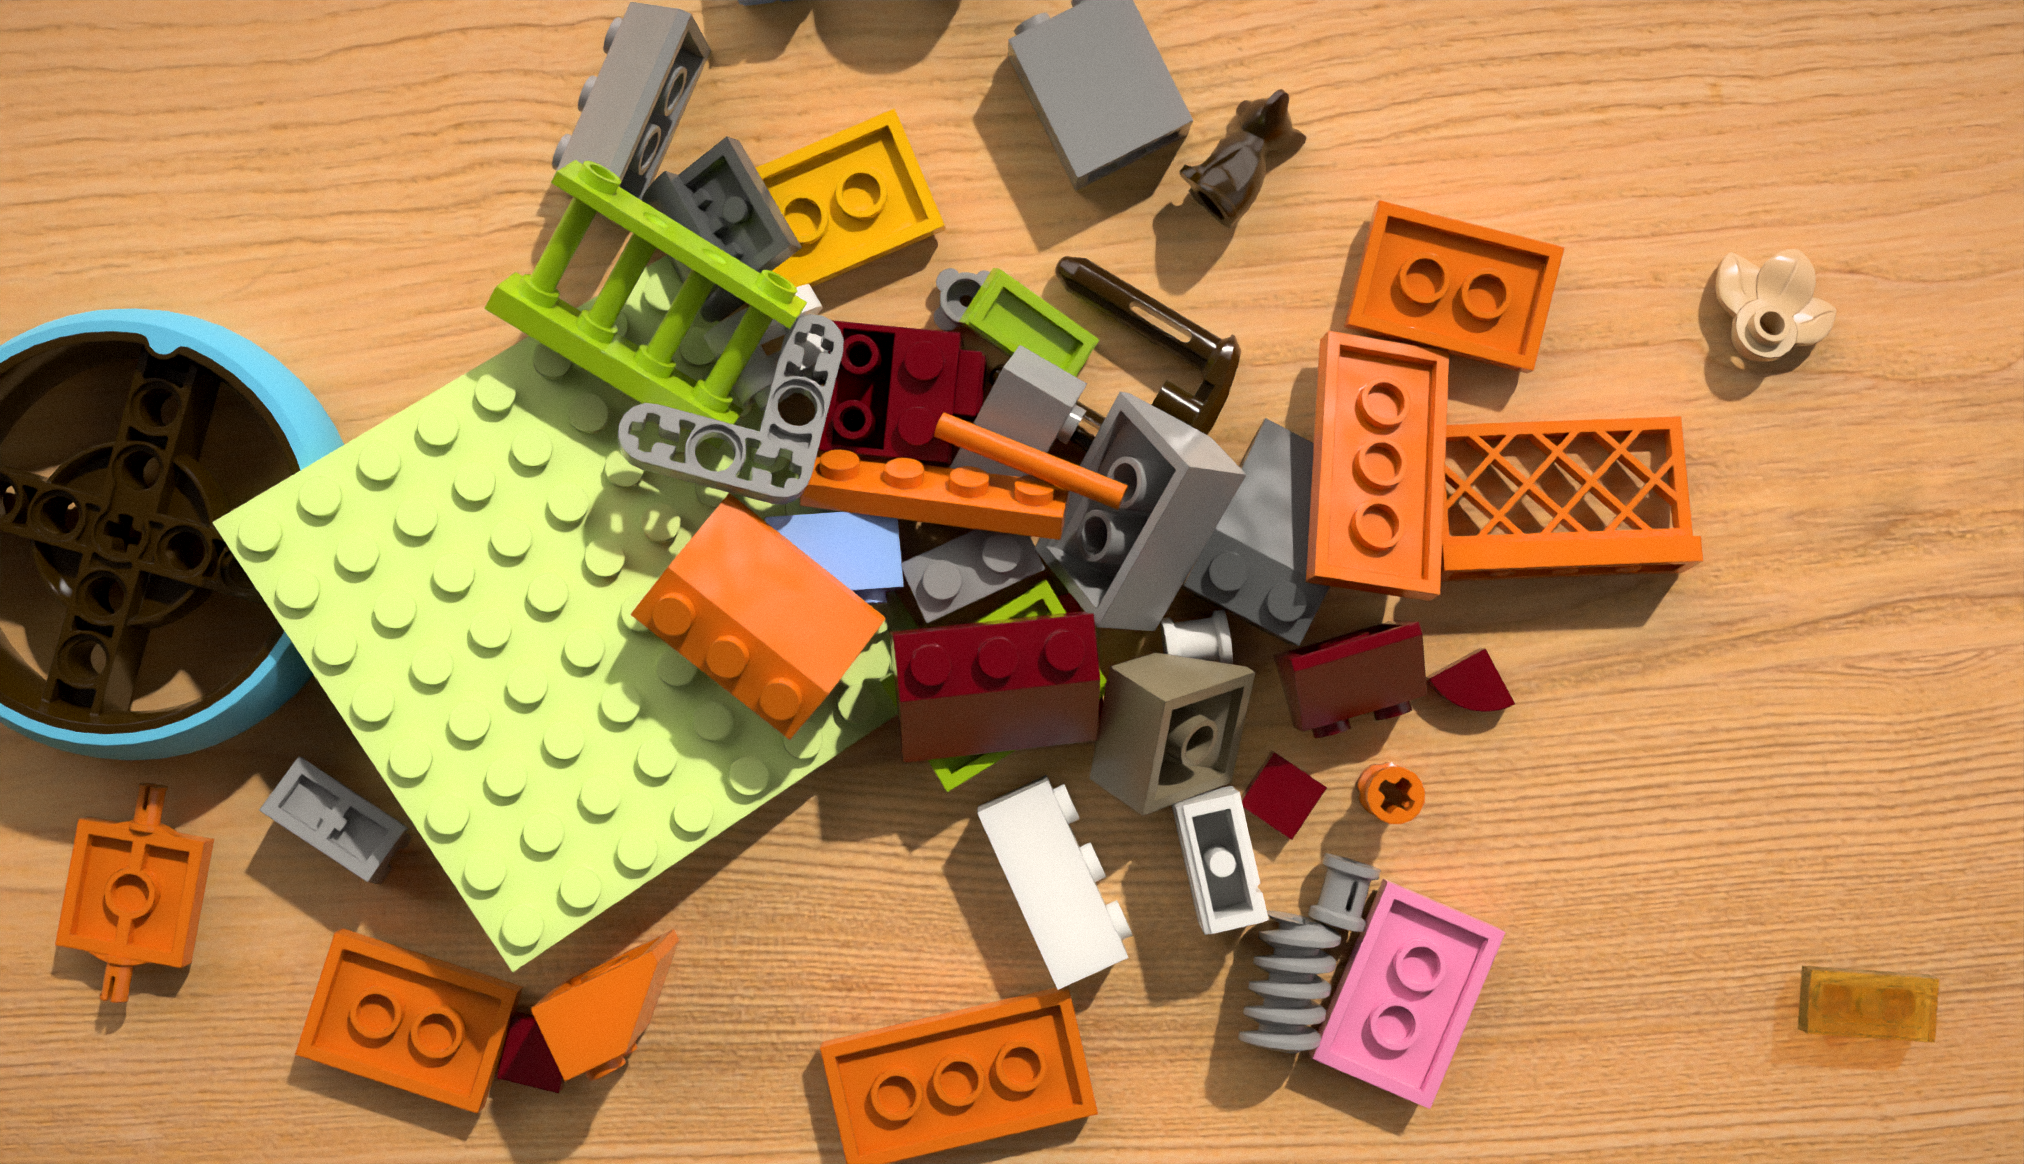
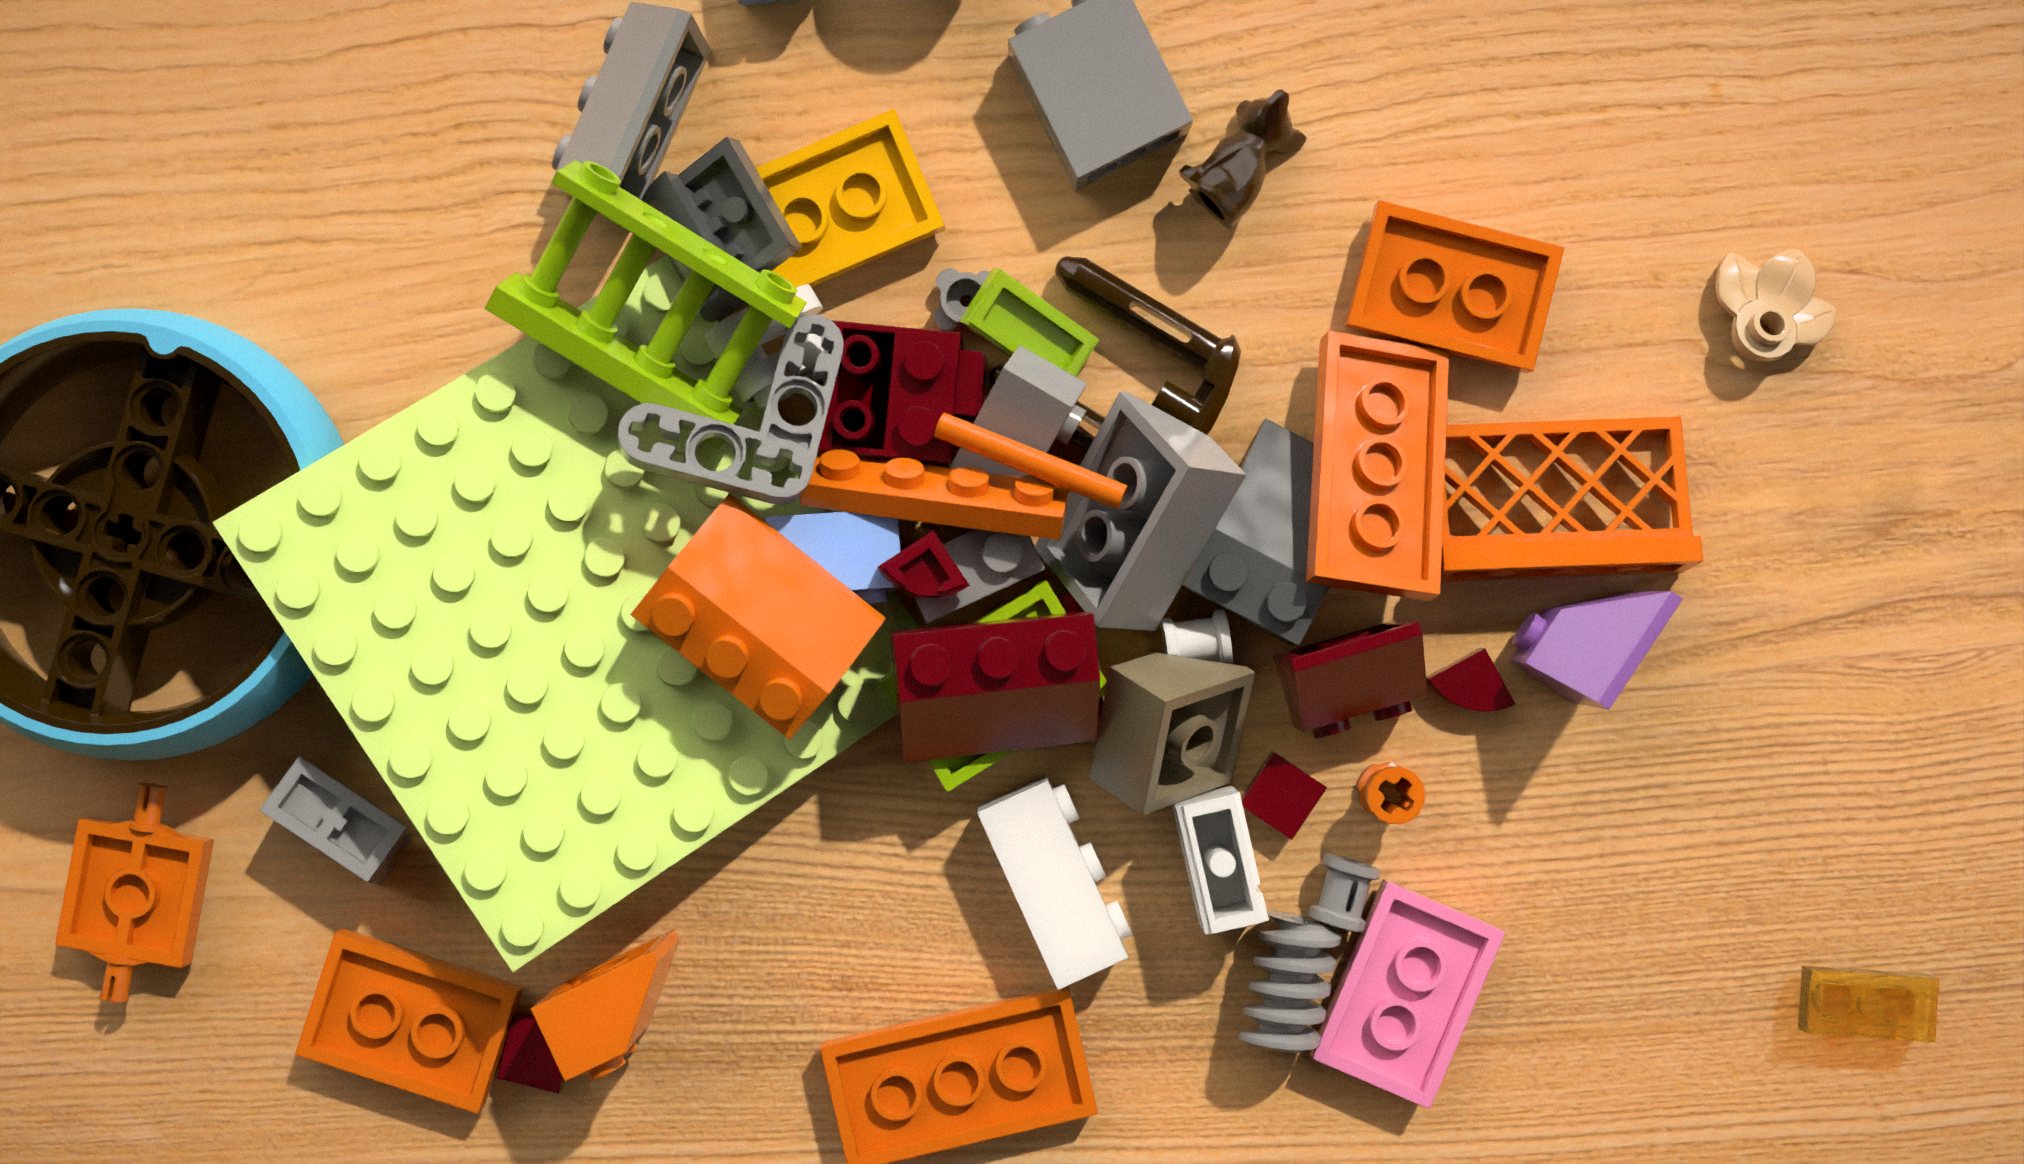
none -> dark red tile [877,531,970,598]
none -> slope [1509,591,1683,710]

